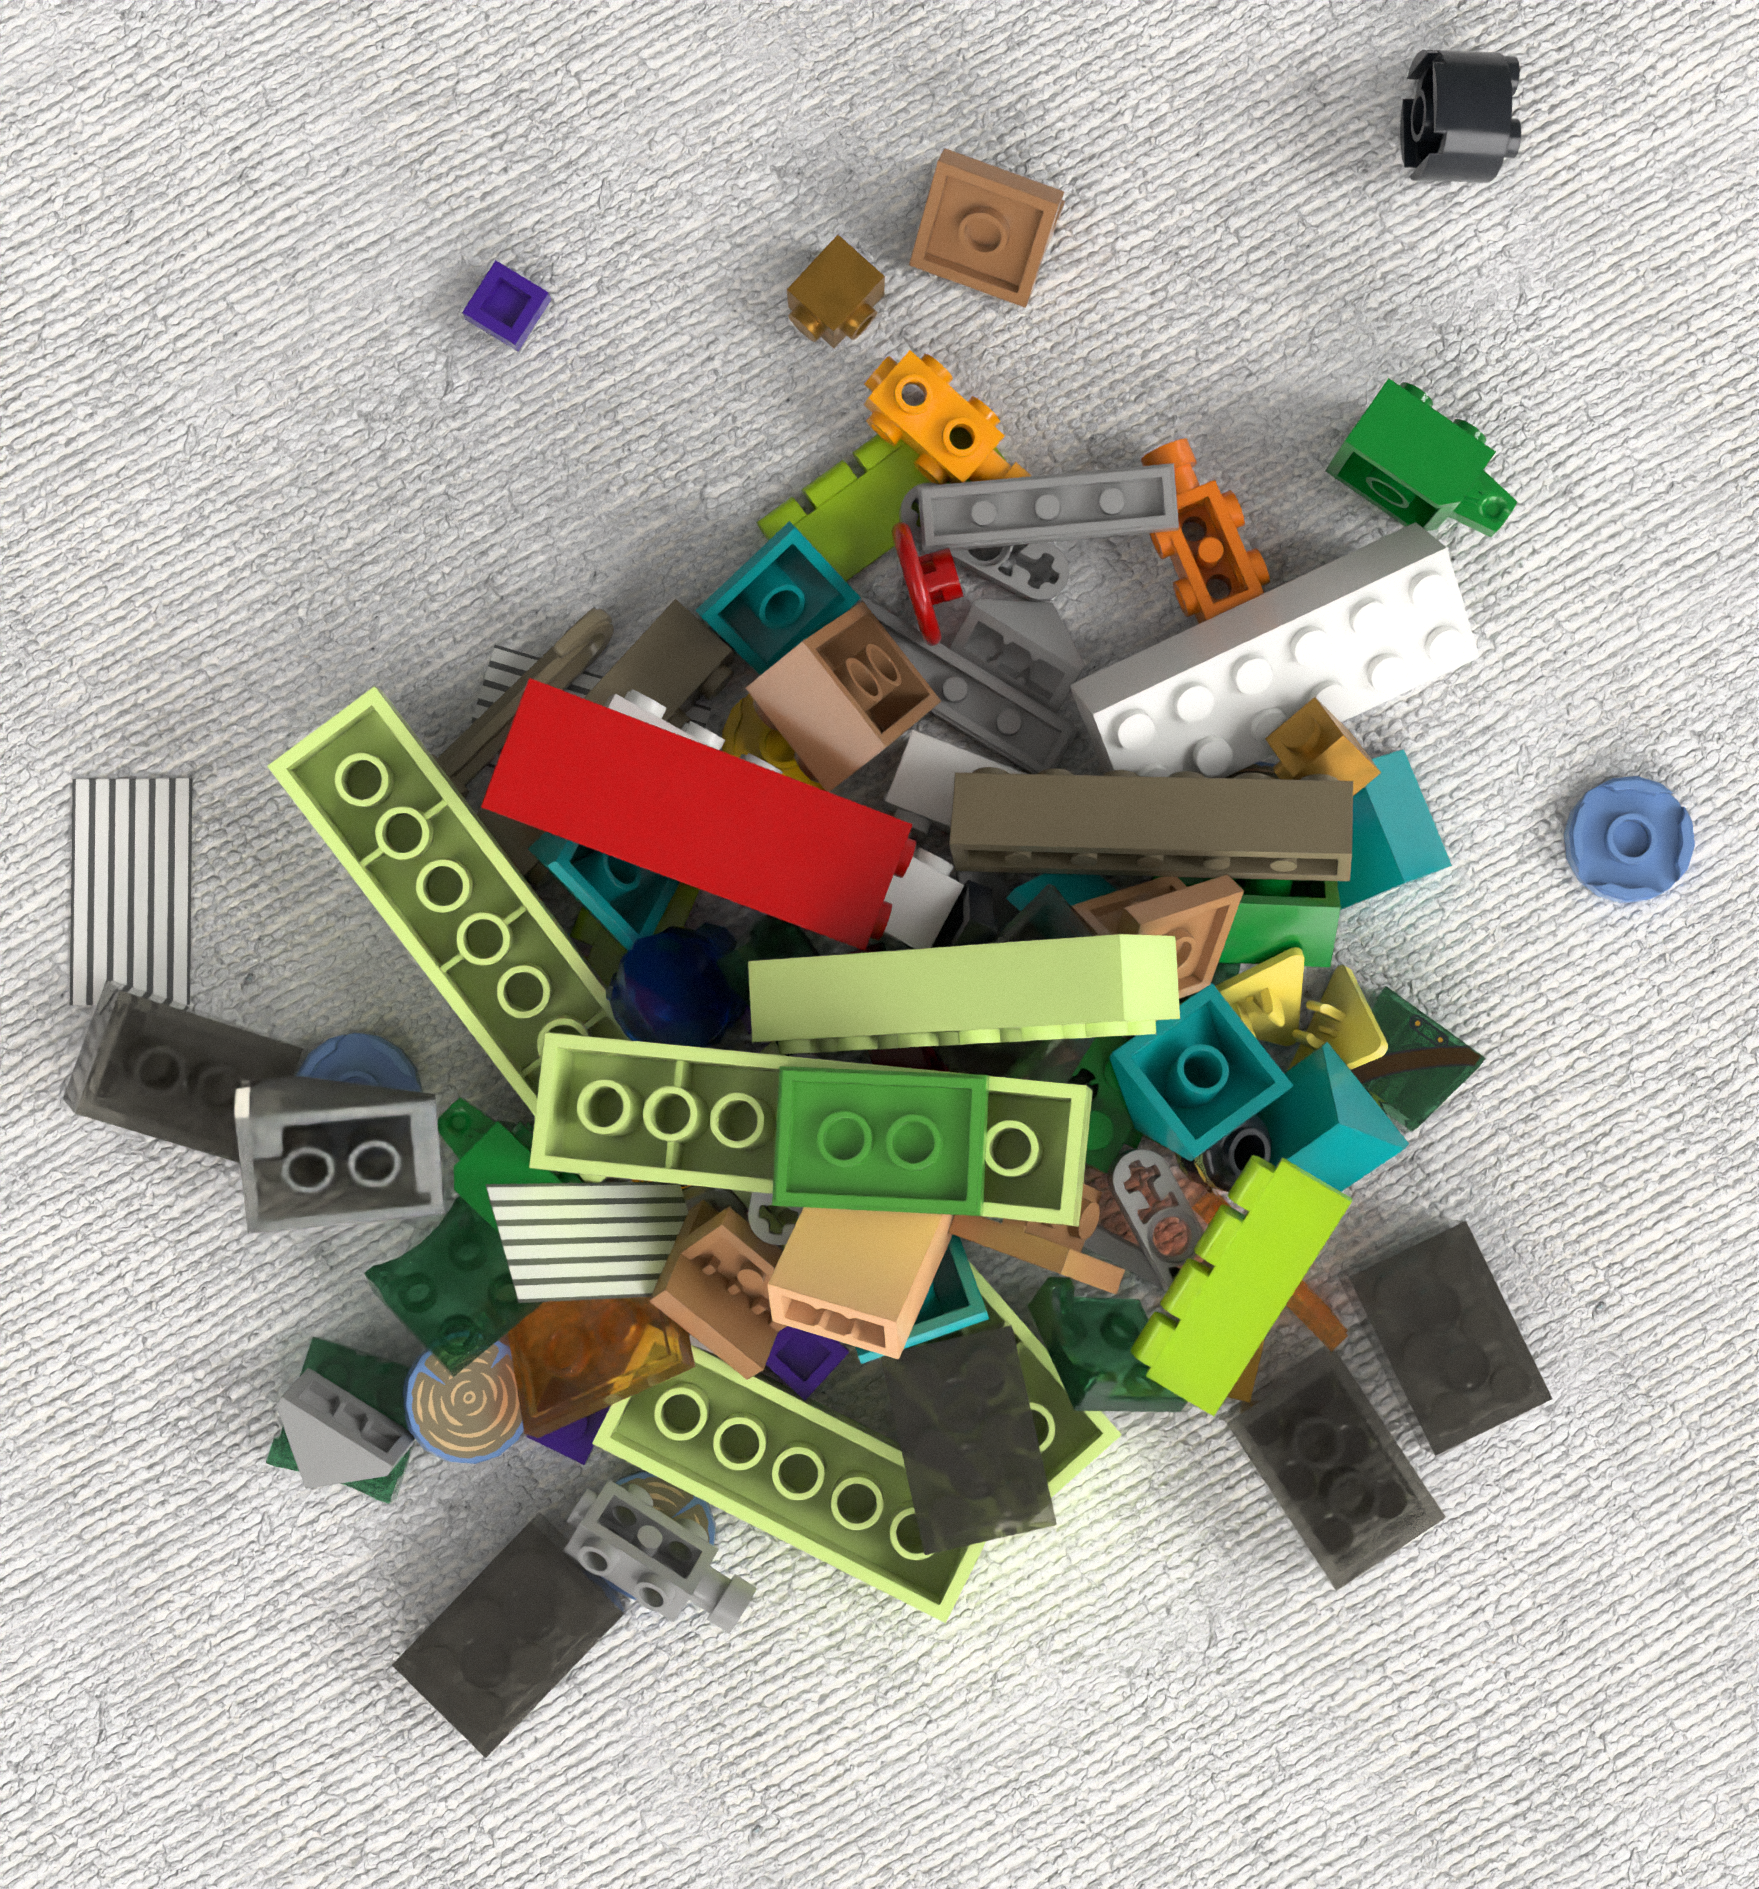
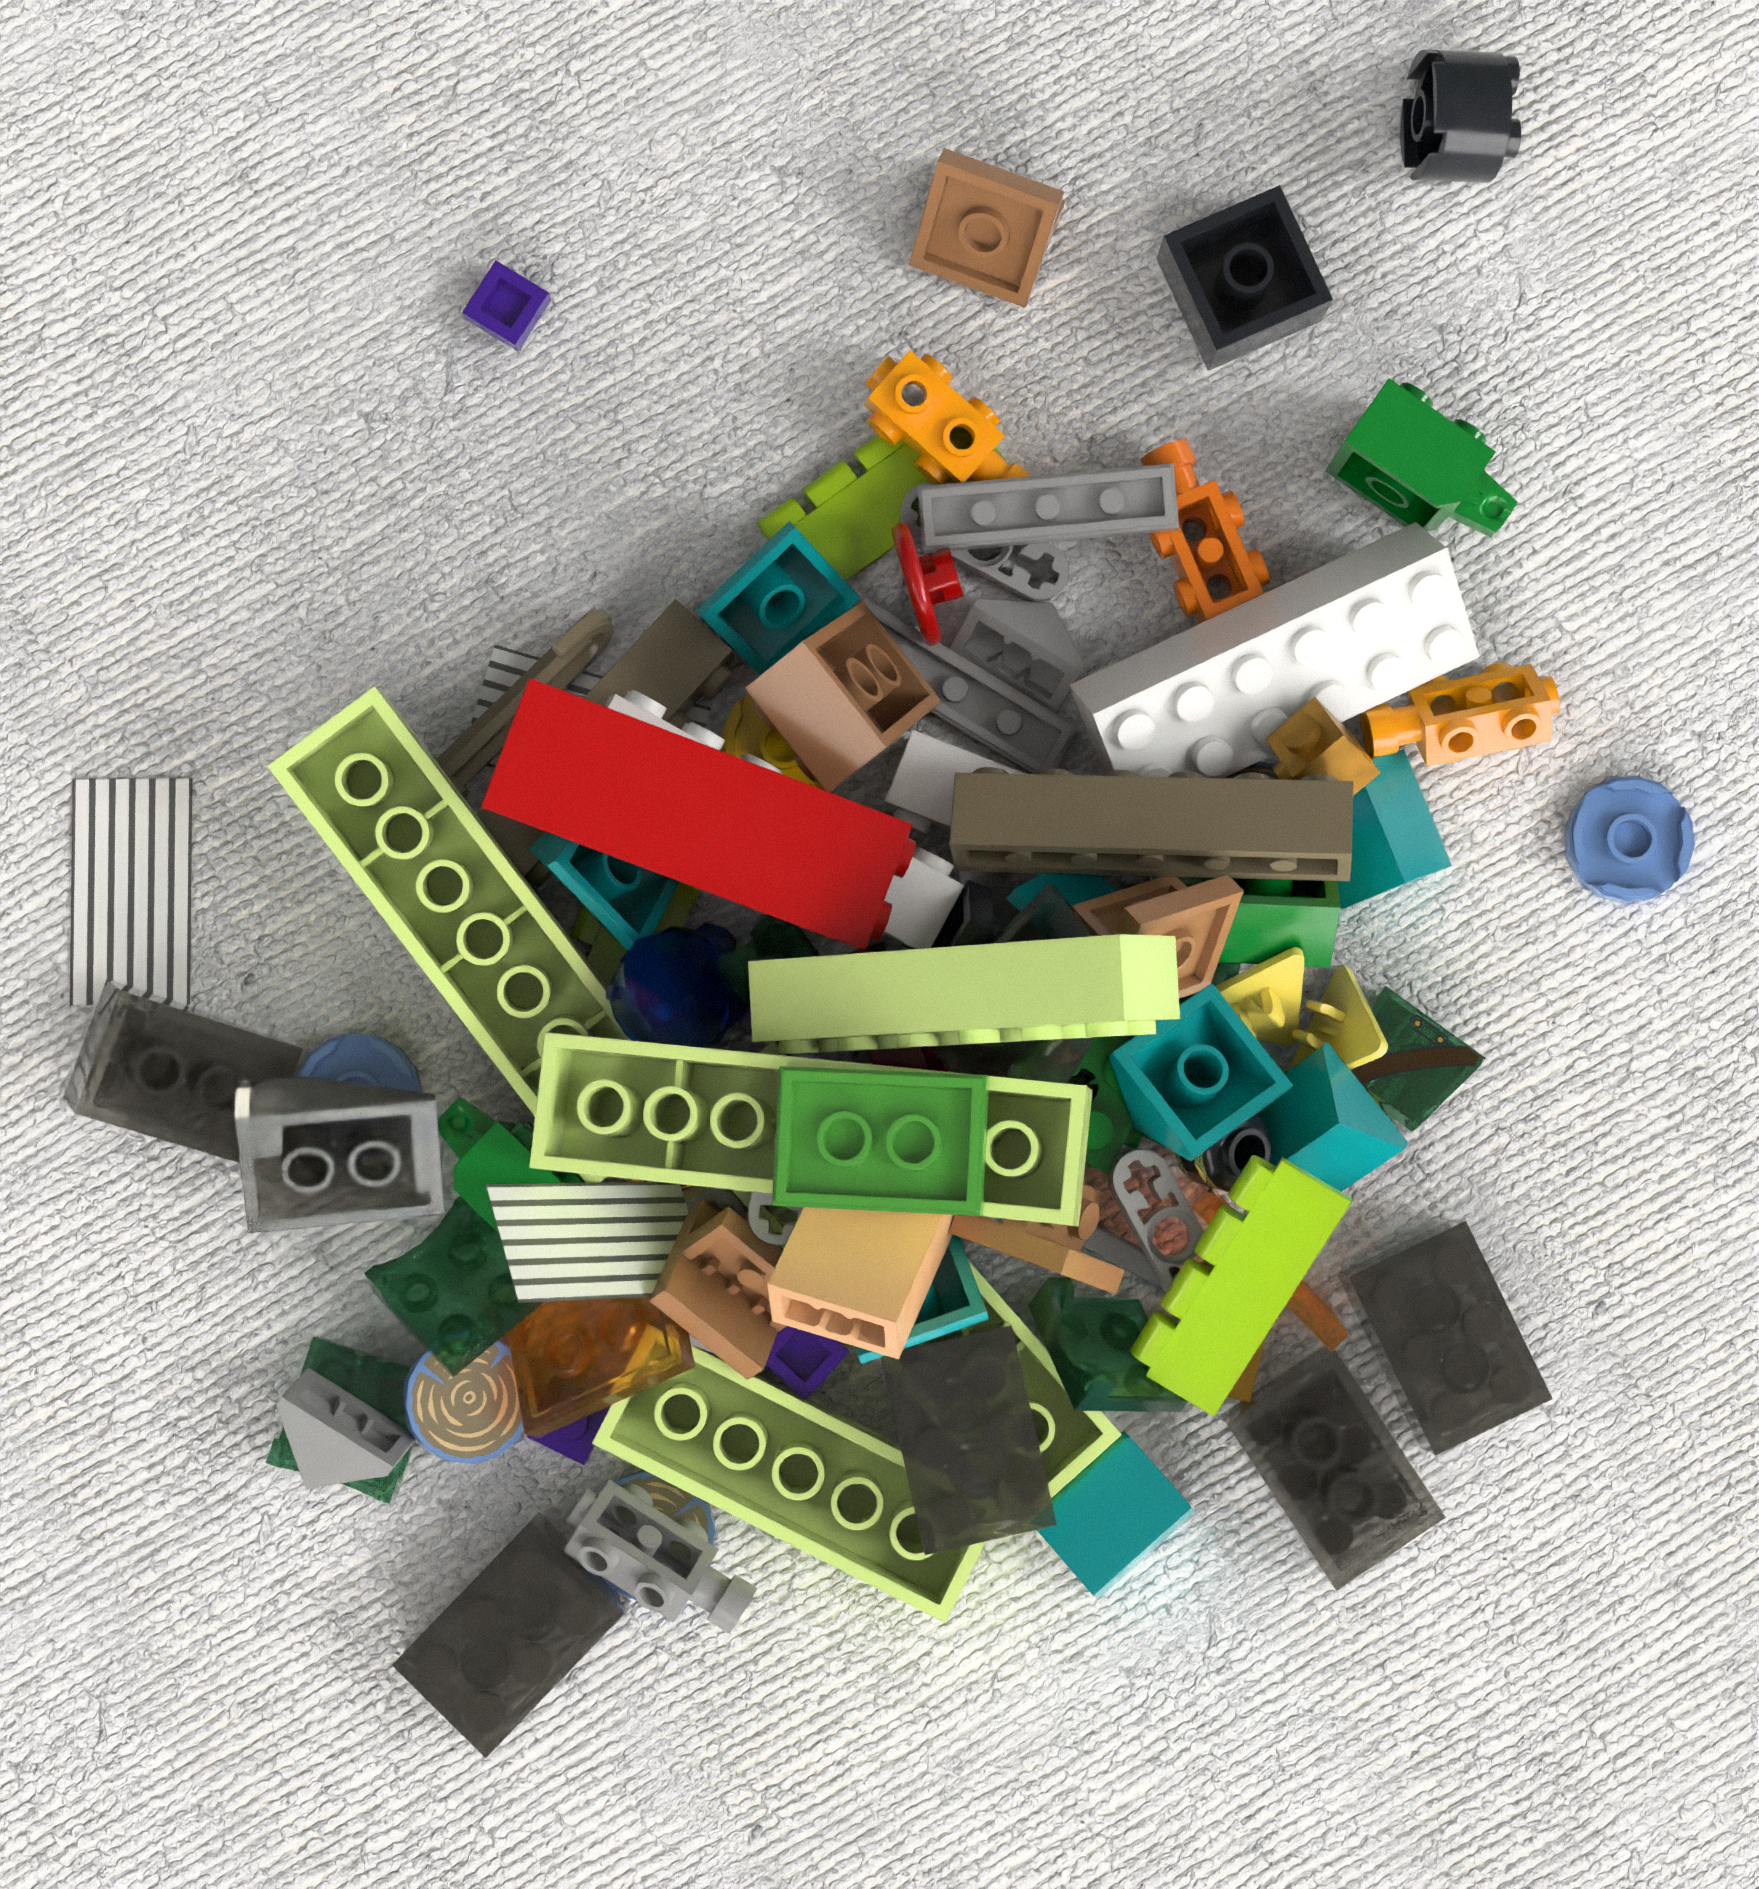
pearl gold brick [787,235,885,349] -> none
none -> teal slope [1028,1430,1196,1598]
none -> black brick [1157,185,1333,371]
none -> light orange brick [1360,662,1560,766]

